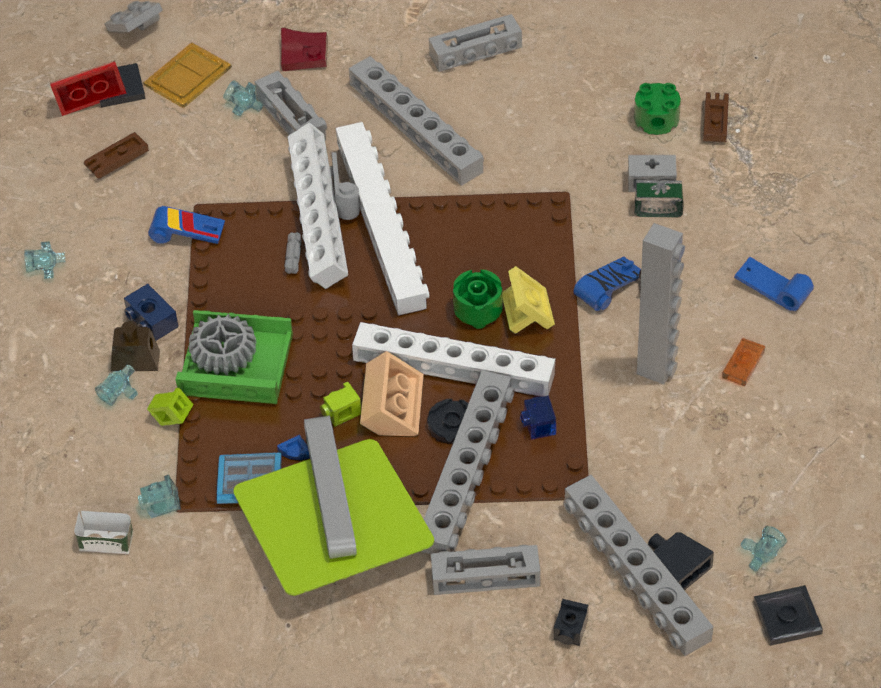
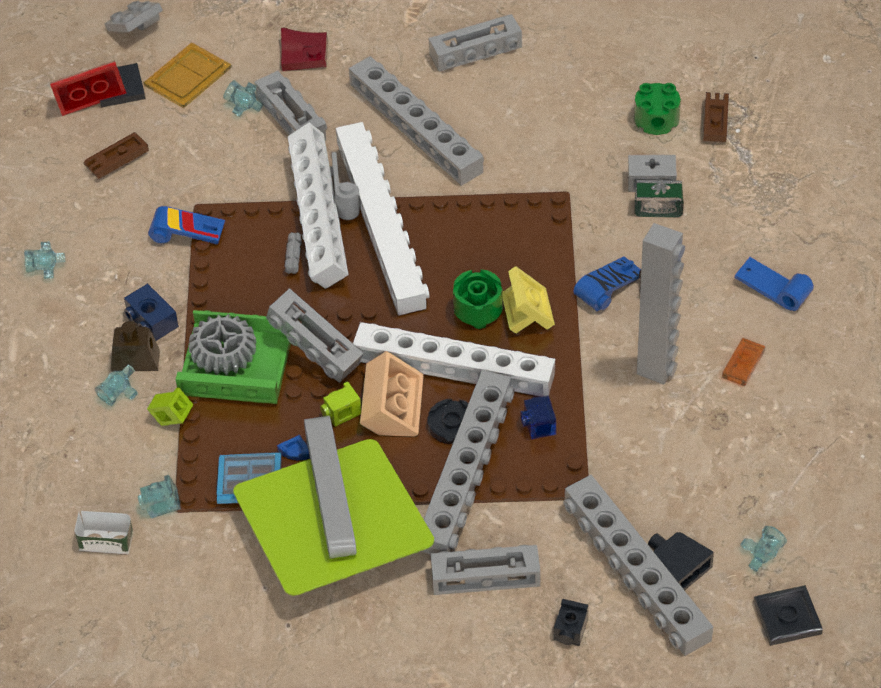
none -> light grey brick [266,289,363,383]

